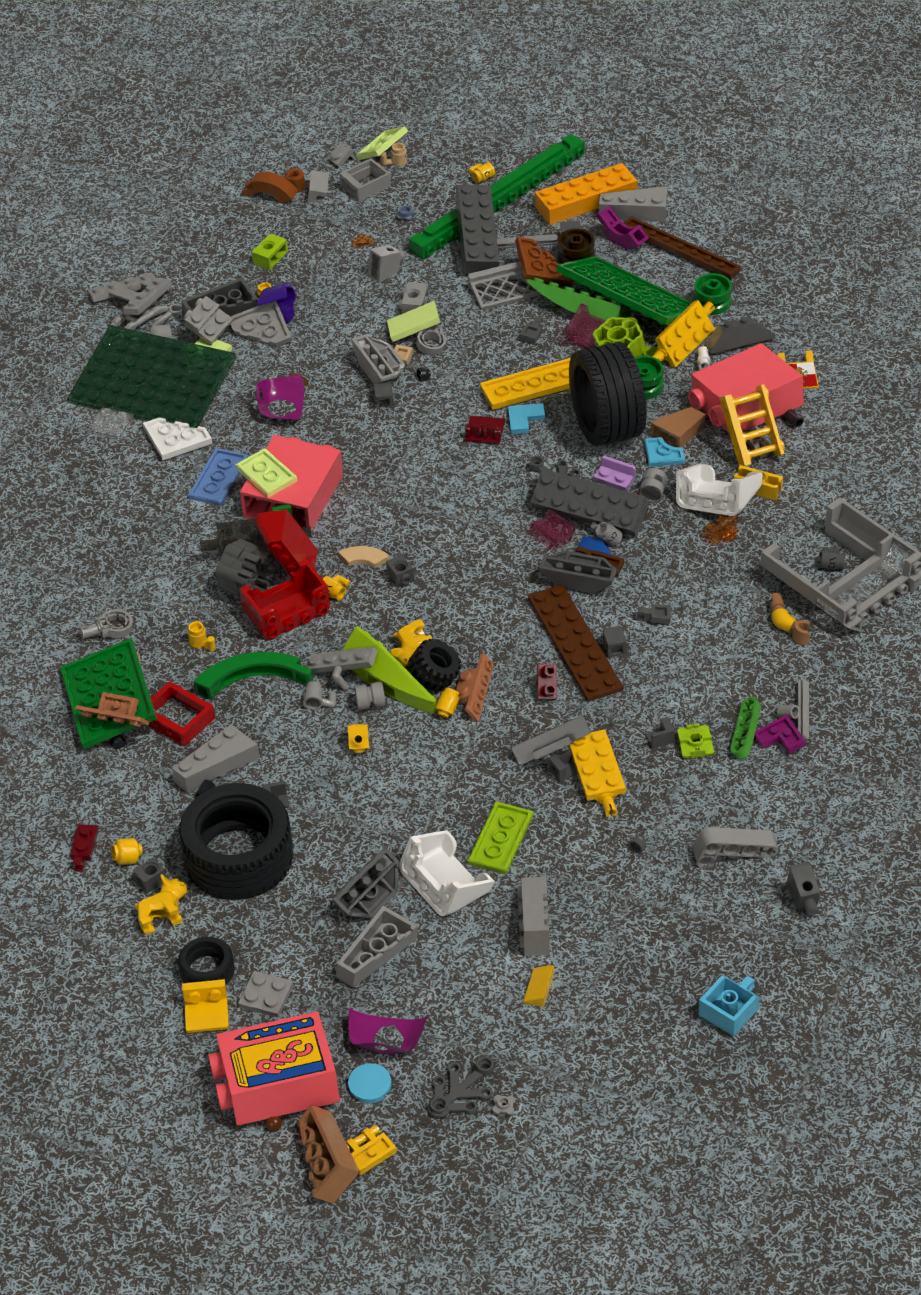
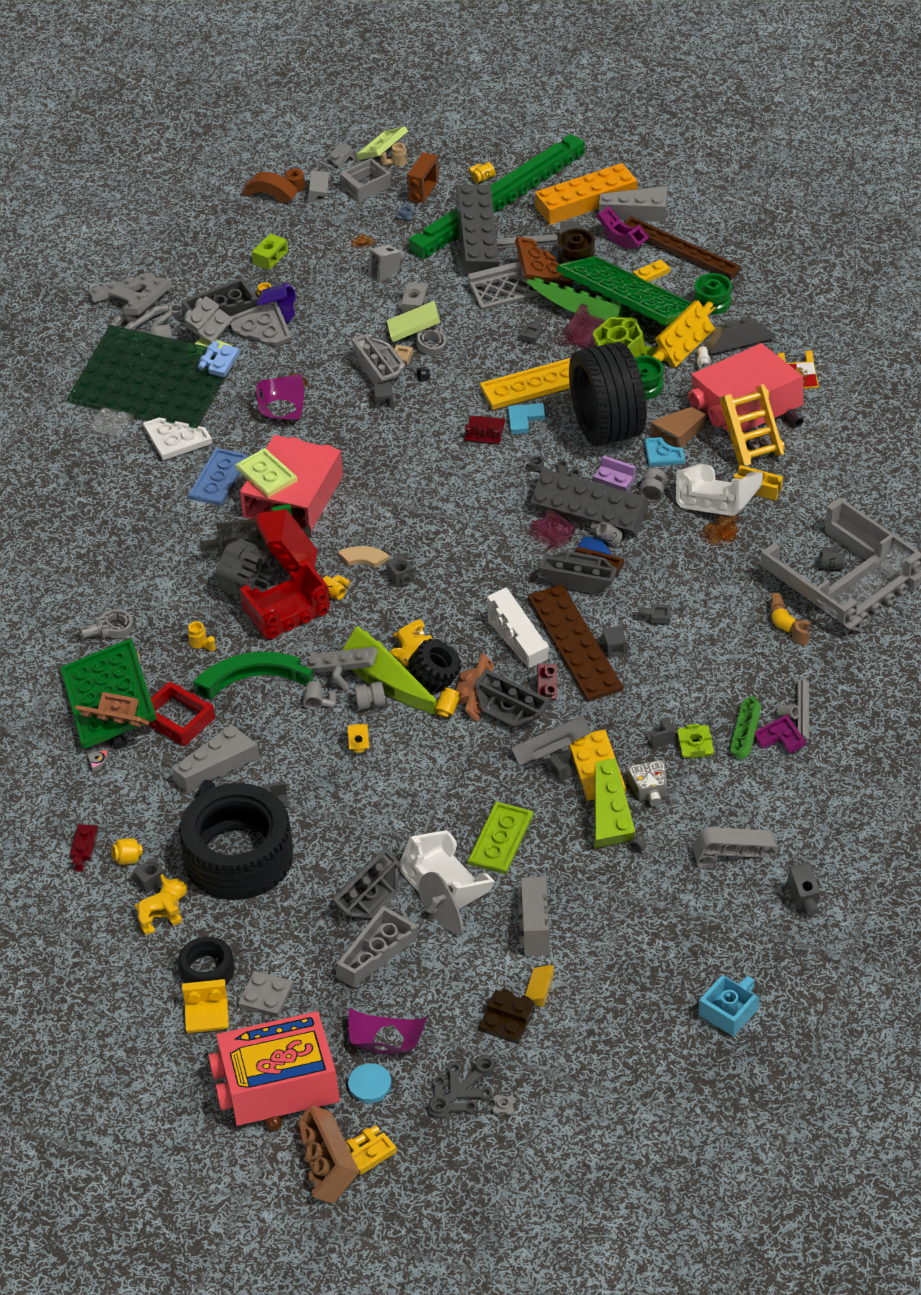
none -> light grey tile [88,749,108,772]
none -> light blue plate [198,341,240,378]
none -> dark orange window [407,152,439,204]
none -> light grey shield [419,872,464,934]
none -> dark grey wedge [475,668,551,728]
none -> dark brown plate [479,989,535,1044]
none -> white wedge [487,587,549,668]
none -> lime wedge [594,758,635,848]
none -> light grey torso [627,760,667,806]
none -> yellow plate [633,259,670,282]

